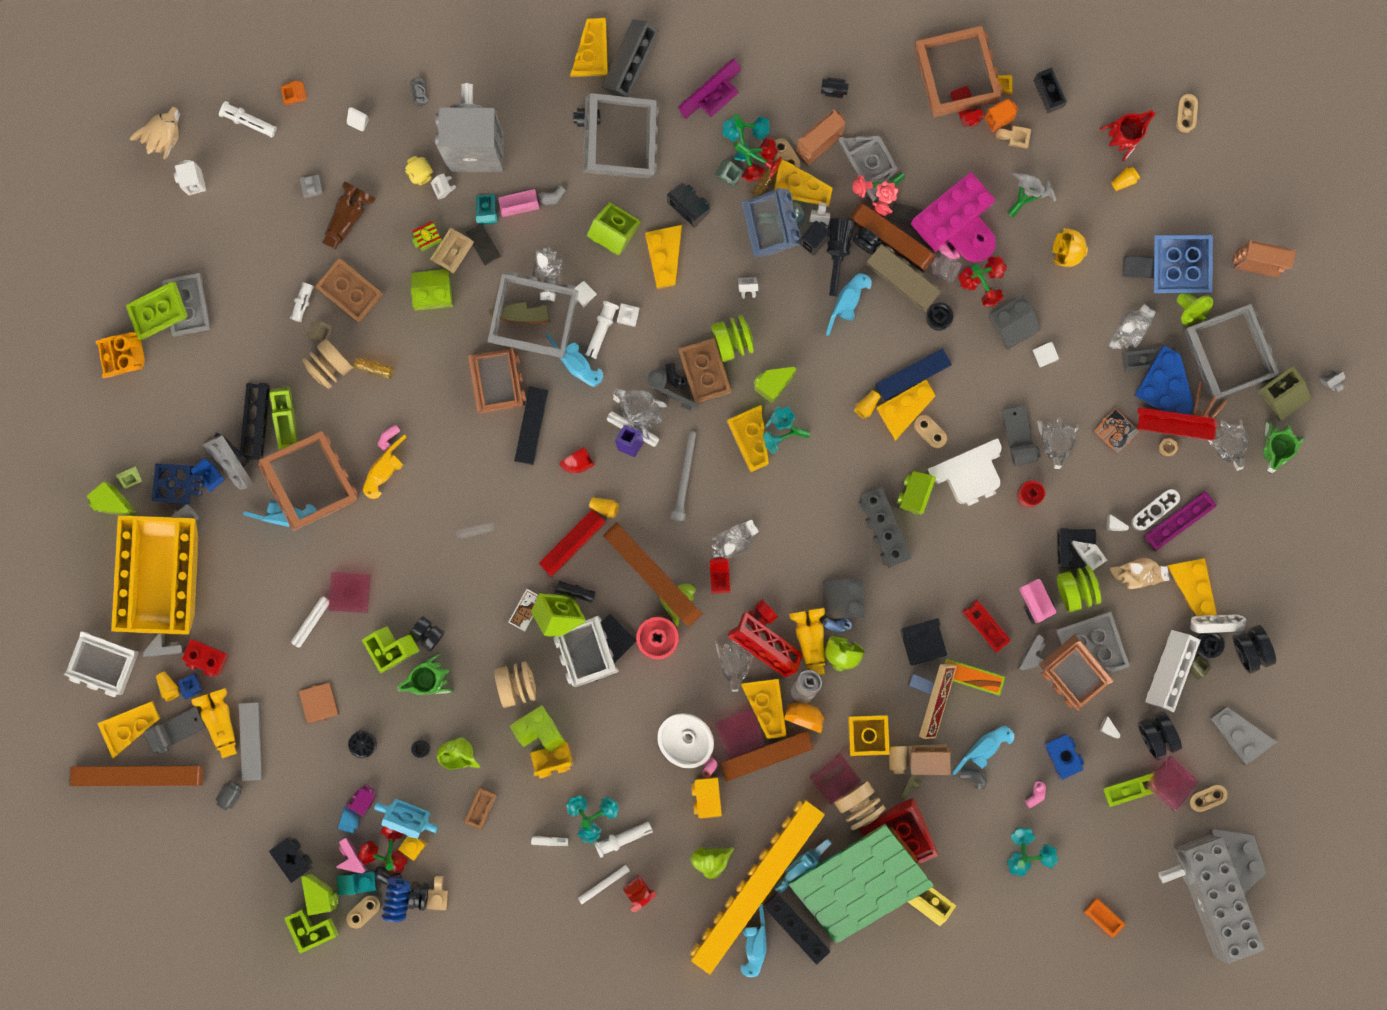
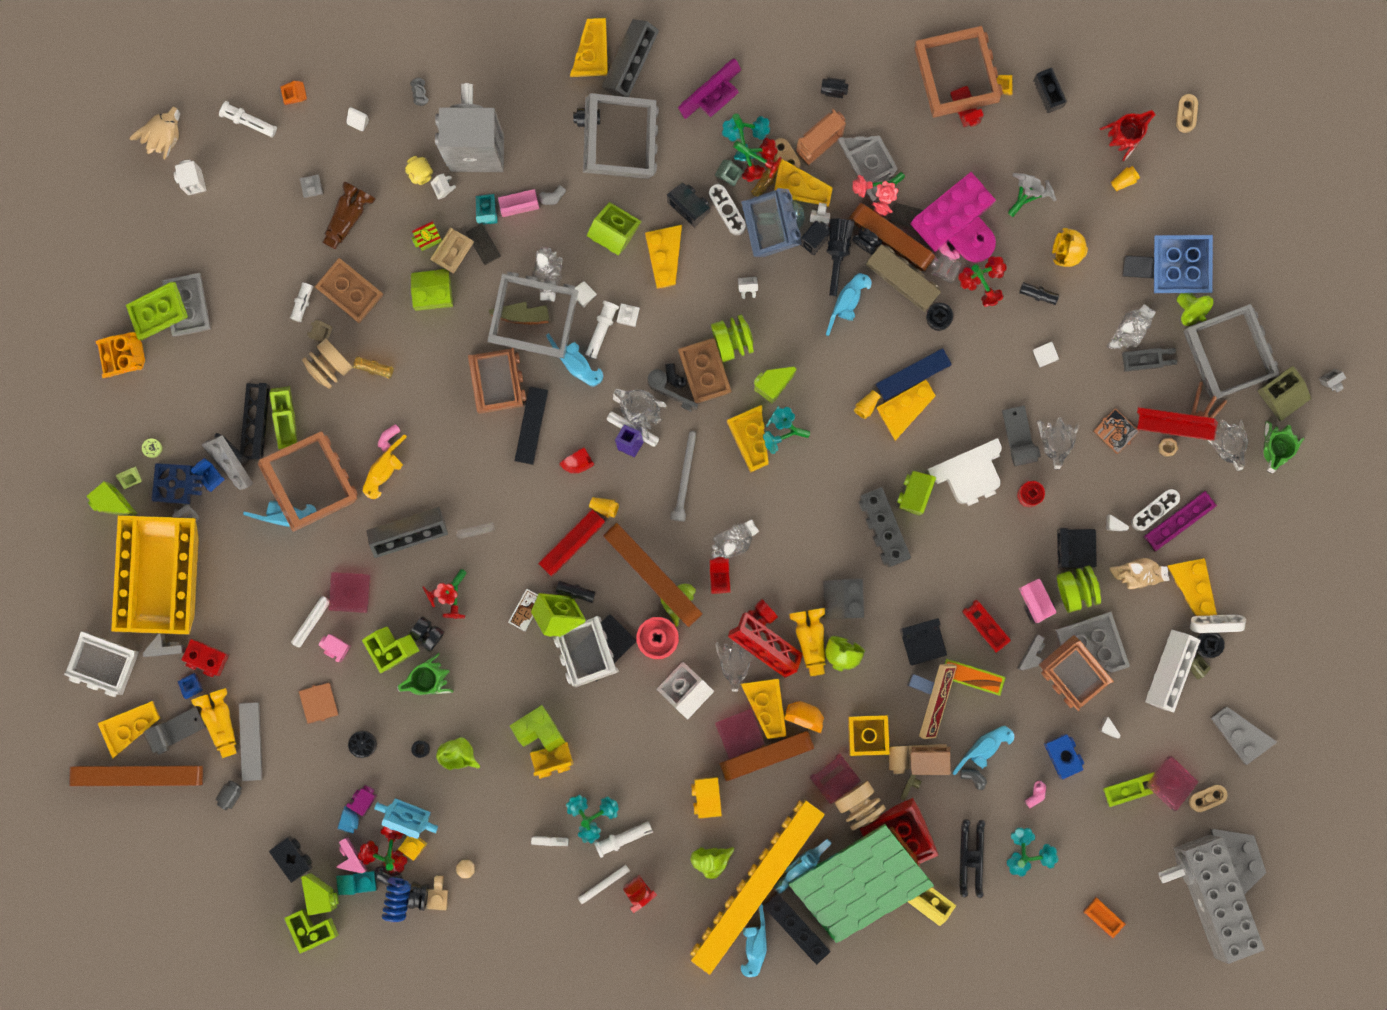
yellow cone [156,671,180,702] -> none
tan plate [346,895,381,929] -> none
medium nougat plate [463,787,497,830] -> none
tan wheel [494,661,536,708] -> none
white dish [658,713,714,768] -> none
bright pink arm [702,757,717,778] -> none
light grey wheel [791,670,822,704] -> none
medium blue arm [822,618,852,633] -> none
tan plate [914,415,947,449] -> none
orange brick [984,98,1018,133] -> none
dark grey slope [988,295,1041,350] -> none
tan plate [996,126,1031,149] -> none
white tile [1071,541,1108,570] -> none
blue plate [1134,345,1194,415] -> none
black wheel [1138,711,1182,761] -> none
nougat window [1232,240,1296,278] -> none
black wheel [1232,625,1277,674] -> none
none -> yellowish green tile [142,438,162,458]
none -> bright pink brick [319,634,351,663]
none -> dark grey brick [366,507,448,558]
none -> red plant [422,569,467,619]
none -> tan tile [456,860,475,878]
none -> white slope [656,662,714,719]
none -> white beam [709,184,746,235]
none -> black piece [959,819,986,898]
none -> black pin [1019,282,1059,305]

